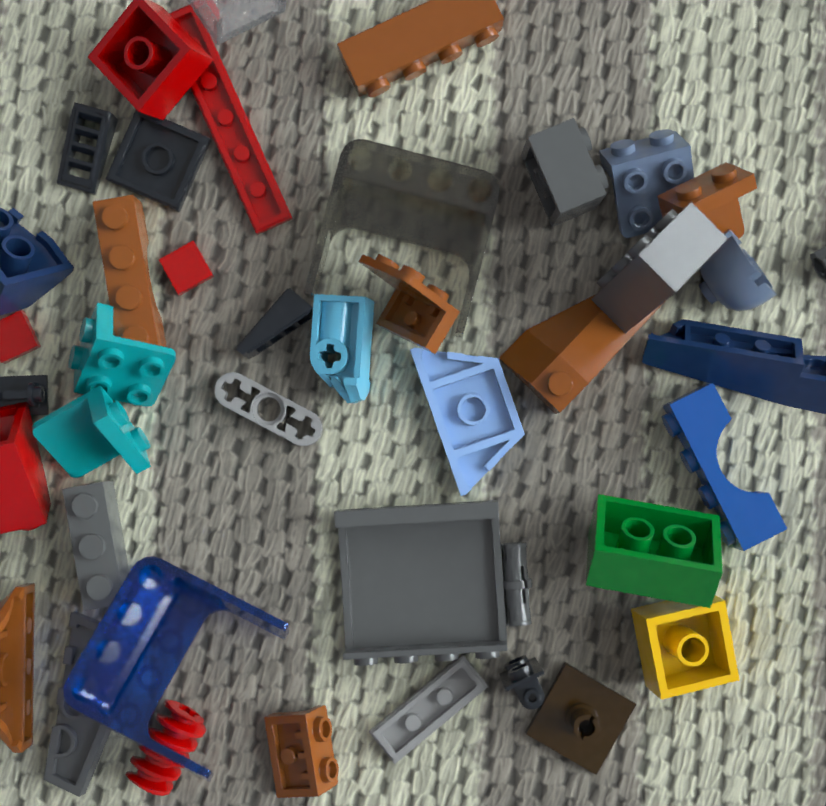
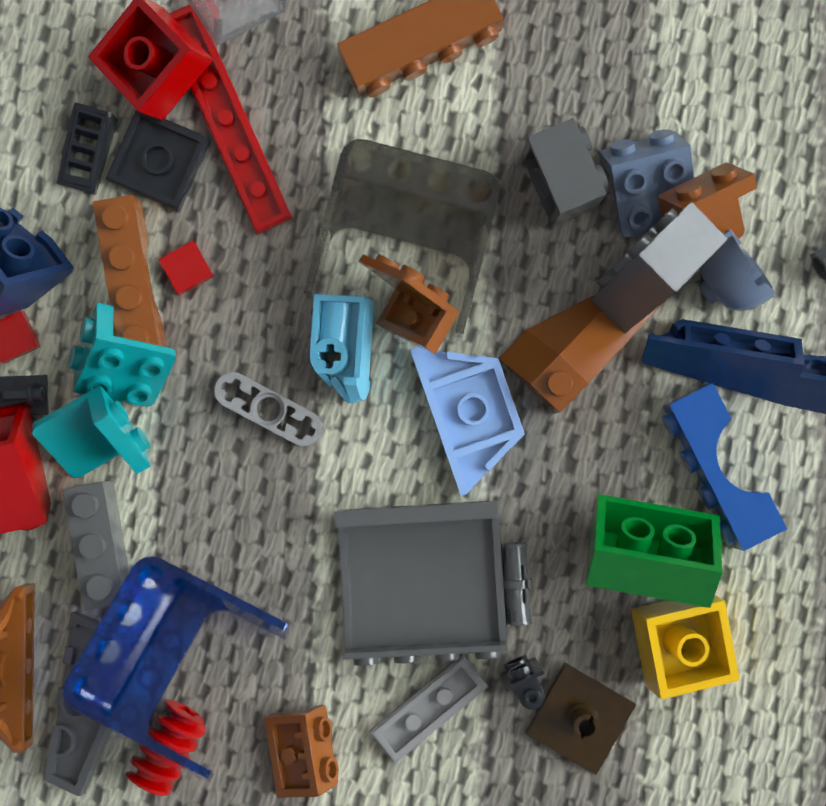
black slope [237,288,313,359] -> none

